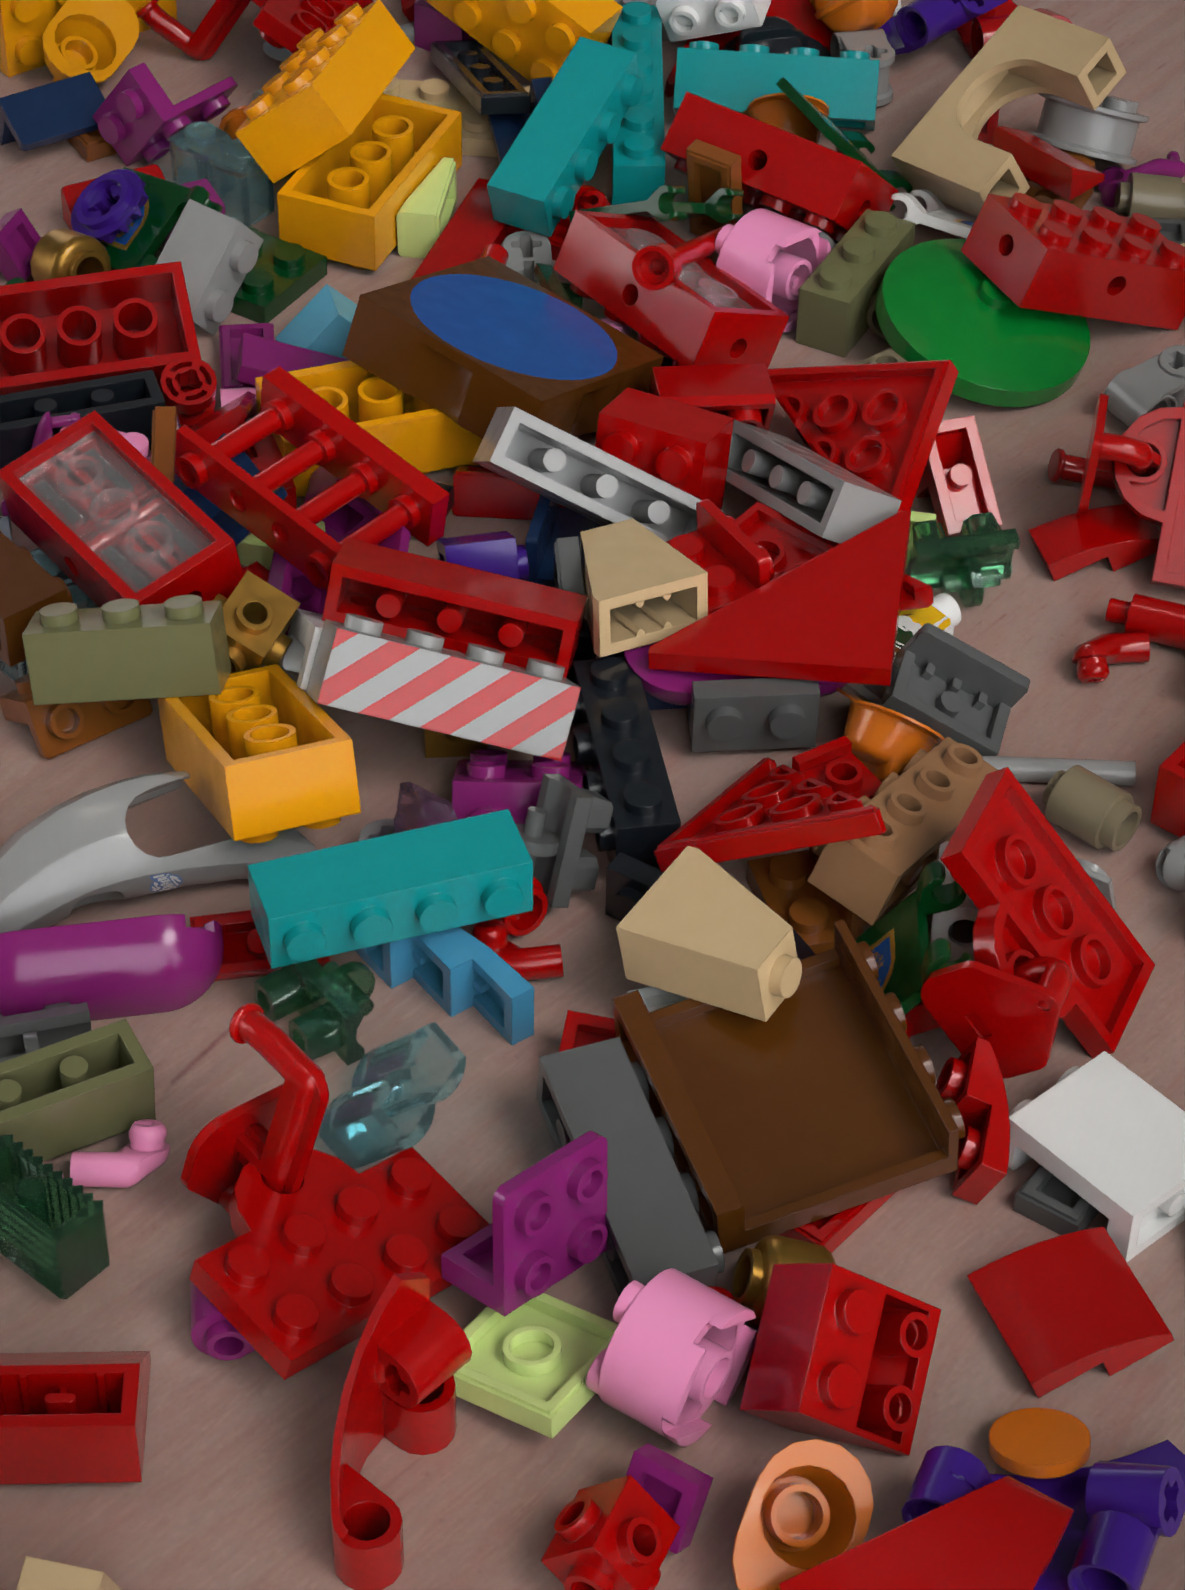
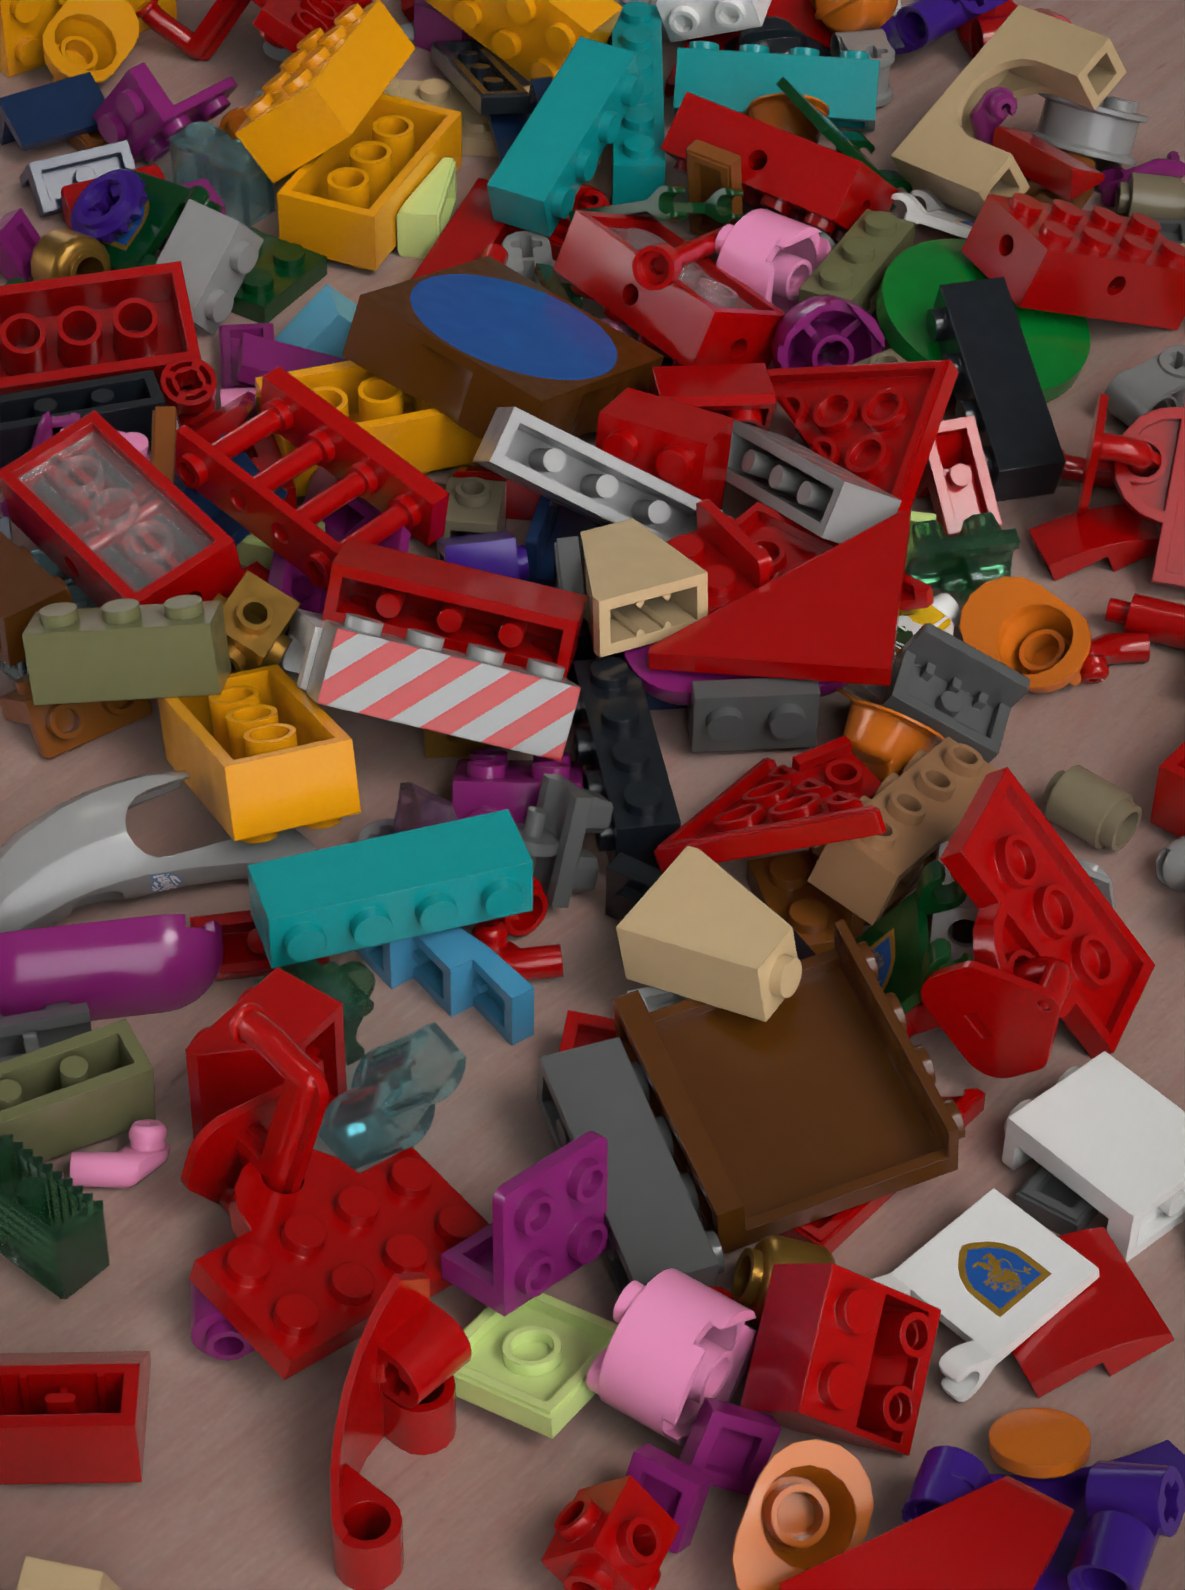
red slope [936,1037,1010,1205] -> none
light grey bar [981,755,1136,786] -> none
none -> panel [19,140,136,218]
none -> red slope [185,967,347,1139]
none -> dark tan brick [440,477,506,539]
none -> magenta tile [679,1397,782,1496]
none -> magenta cylinder [771,294,885,368]
none -> white flag [871,1188,1100,1402]
none -> black brick [926,277,1066,502]
none -> orange piece [959,576,1092,693]
none -> magenta arm [970,87,1017,145]

